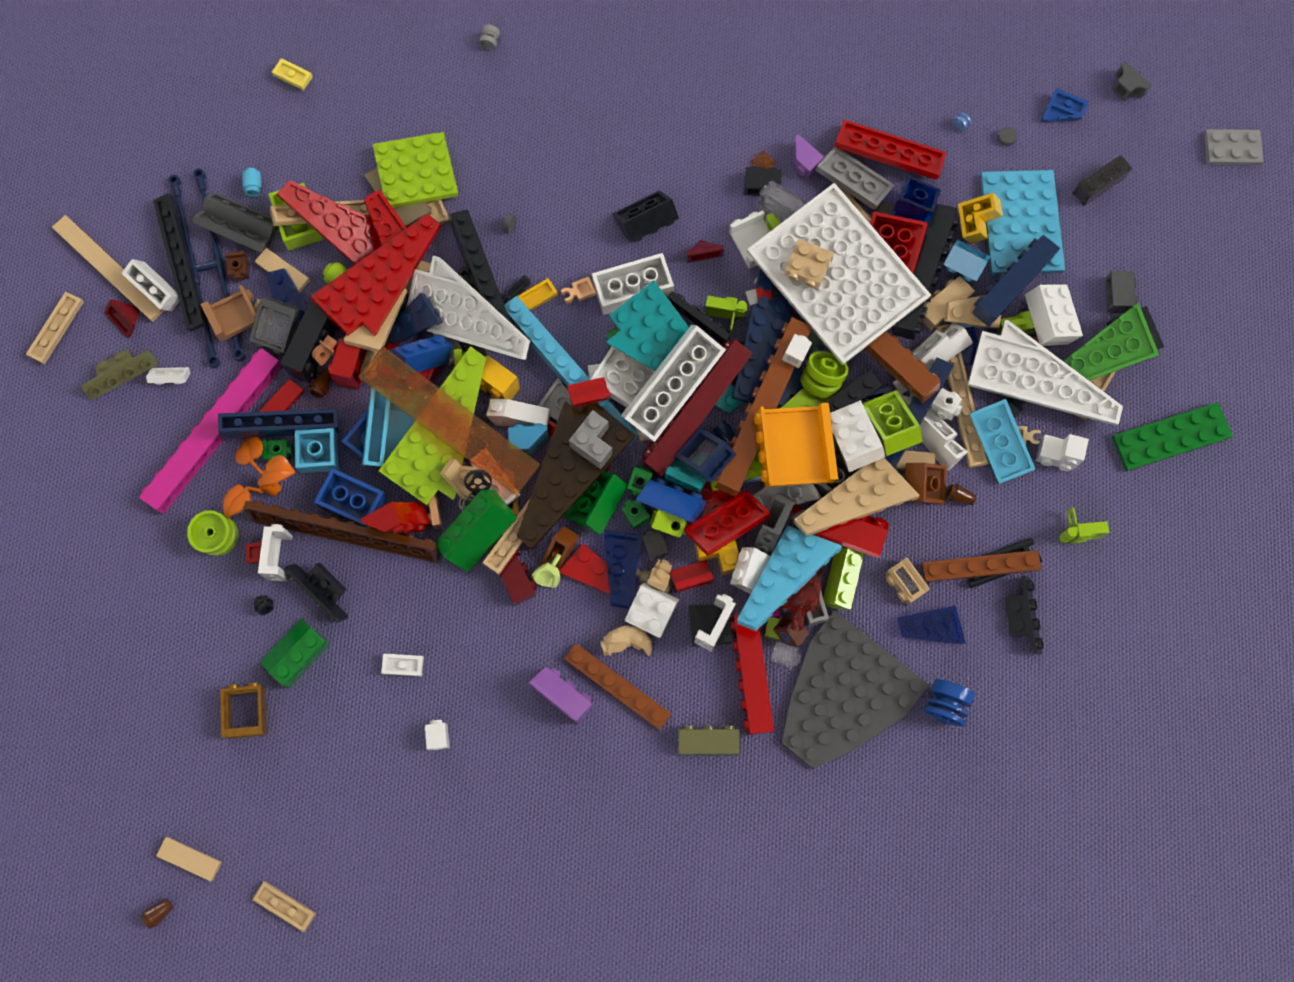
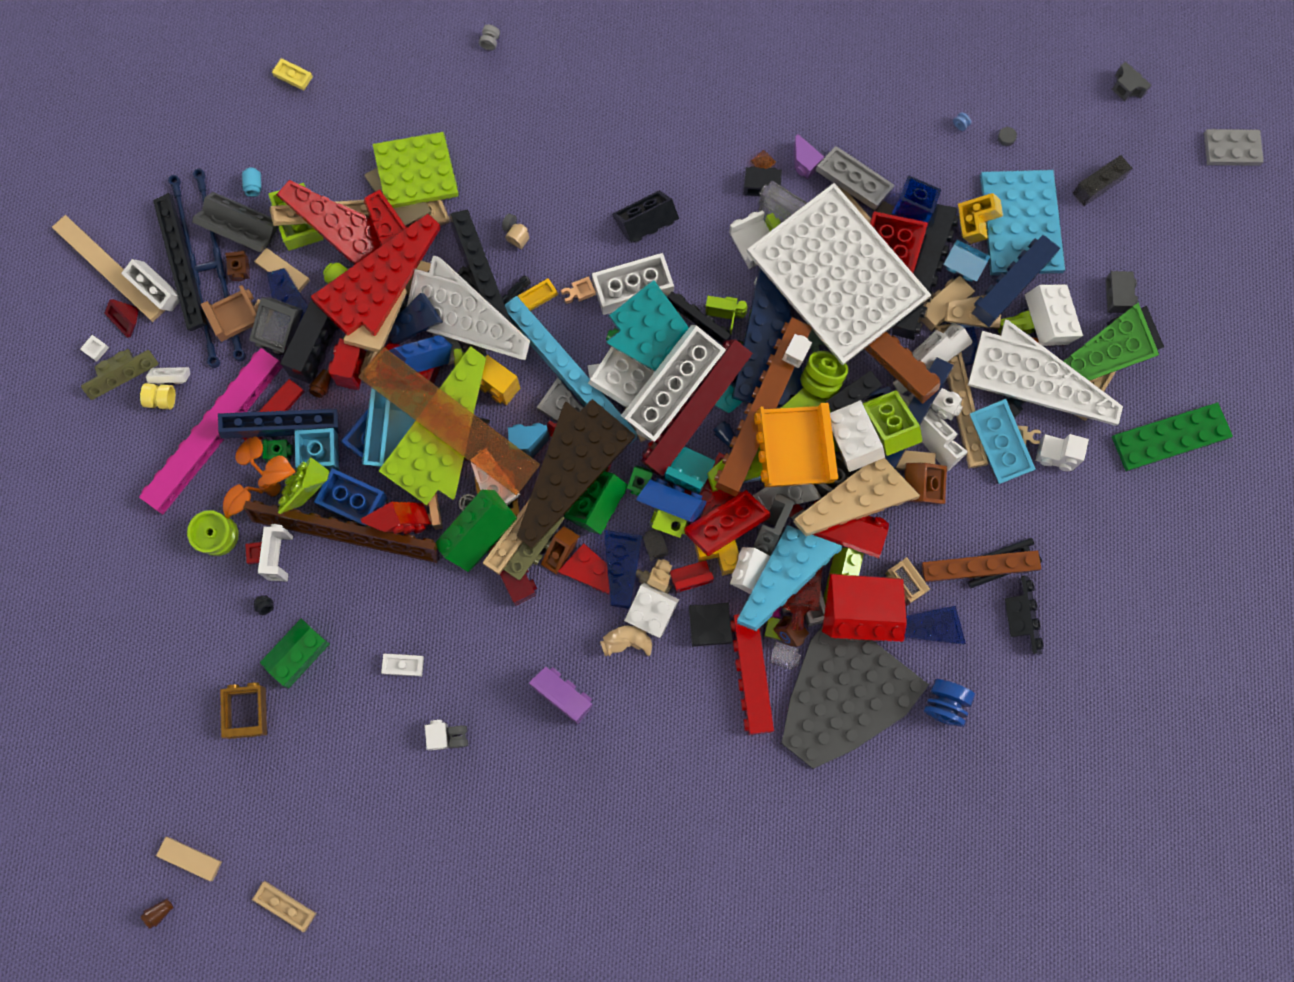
tan plate [26,292,84,365] -> none
black bracket [284,563,349,623] -> none
nougat piece [312,335,338,366] -> none
tan piece [440,459,492,499] -> none
white slope [486,399,551,427] -> none
yellowish green piece [532,553,561,588] -> none
dark orange plate [564,644,671,730] -> none
red panel [567,377,611,408] -> none
light grey brick [569,410,613,469] -> none
green brick [622,499,650,531] -> none
dark blue window [675,427,736,483] -> none
olive brick [678,726,740,755] -> none
dark red slope [687,240,724,263] -> none
white panel [694,594,736,652] -> none
sticker [746,284,783,305] -> none
tan plate [784,239,834,288] -> none
red plate [834,119,947,180] -> none
reddish brown cone [946,484,976,506] -> none
blue wing [1041,88,1089,122] -> none
lime piece [1059,507,1110,544] -> none
none -> white plate [80,335,109,362]
none -> light yellow wheel [140,383,176,410]
none -> lime slope [278,457,329,514]
none -> dark grey wheel [447,725,469,748]
none -> olive bracket [504,516,564,580]
none -> tan plate [505,223,529,250]
none -> red slope [822,574,907,642]

